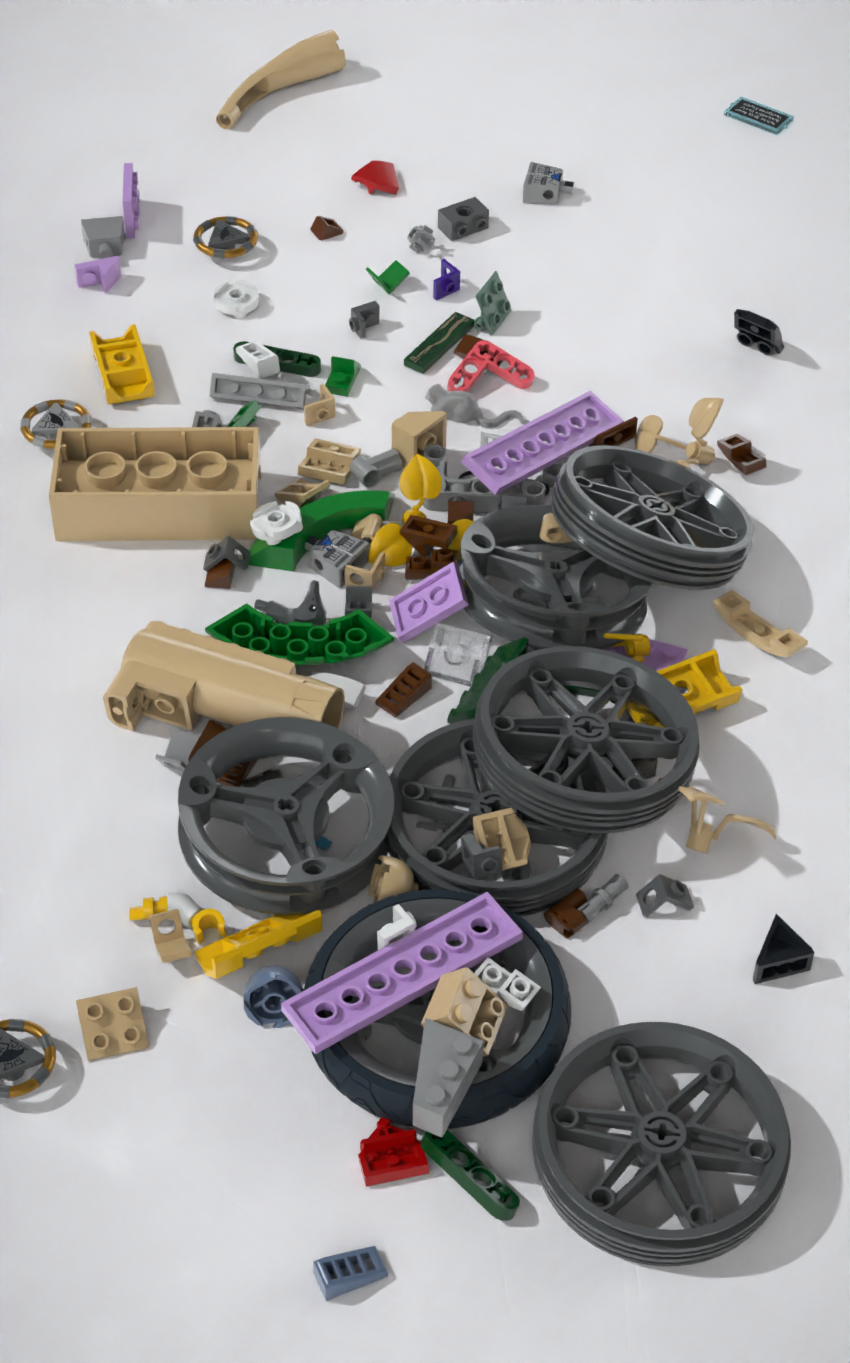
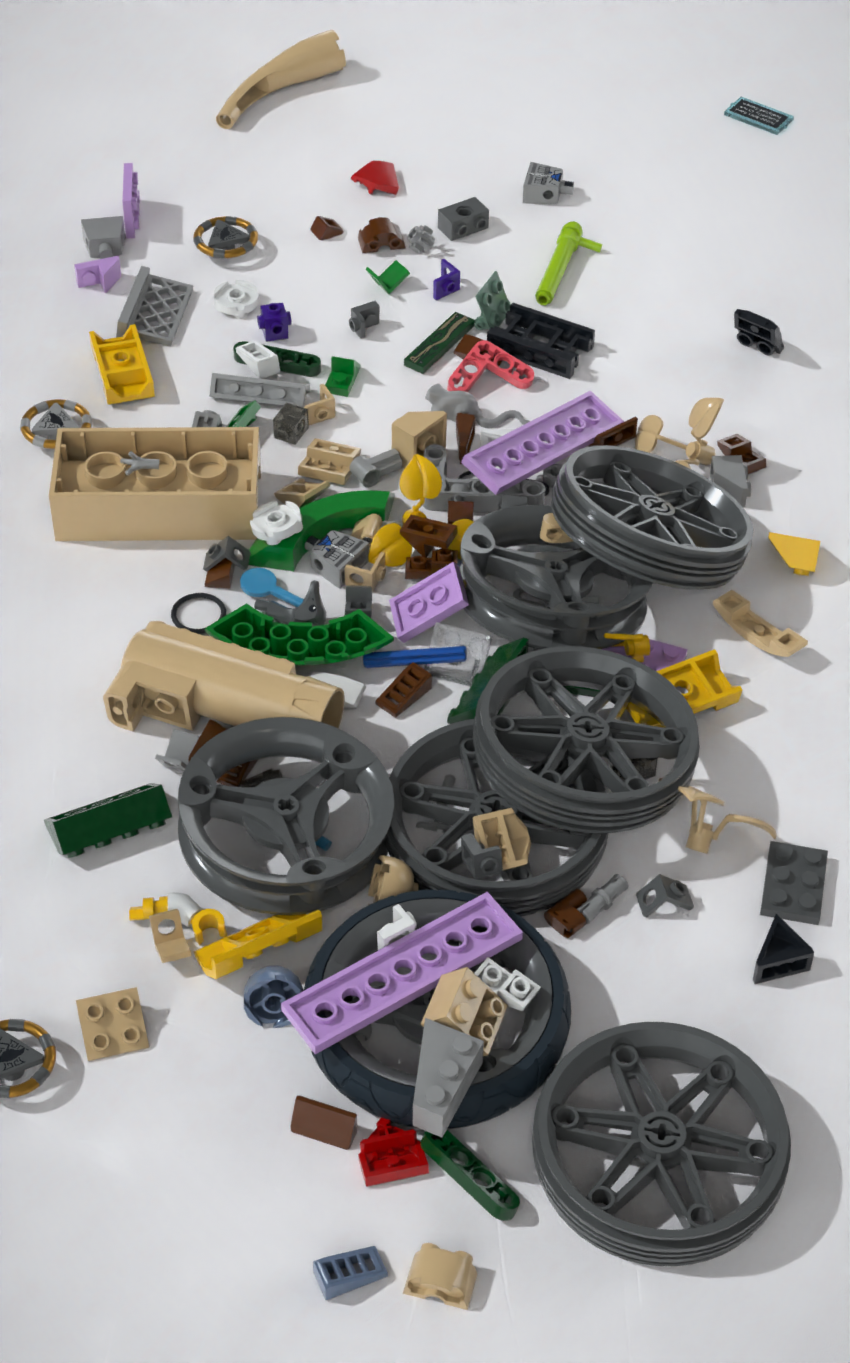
none -> dark green slope [44,783,172,858]
none -> light grey fence [116,266,193,347]
none -> light grey bar [120,451,159,476]
none -> black tyre [171,593,226,634]
none -> dark azure piece [240,568,304,607]
none -> dark purple brick [257,302,292,342]
none -> clear smoke brick [273,403,309,445]
none -> reddish brown slope [290,1095,357,1150]
none -> reddish brown cylinder [358,217,406,253]
none -> blue axle [363,646,468,668]
none -> tan cylinder [403,1243,478,1310]
none -> reddish brown slope [456,413,476,464]
none -> black fence [487,303,595,379]
none -> lime cylinder [535,221,603,305]
none -> light grey slope [710,455,751,507]
none -> dark grey plate [760,841,828,925]
none -> yellow slope [768,532,821,576]

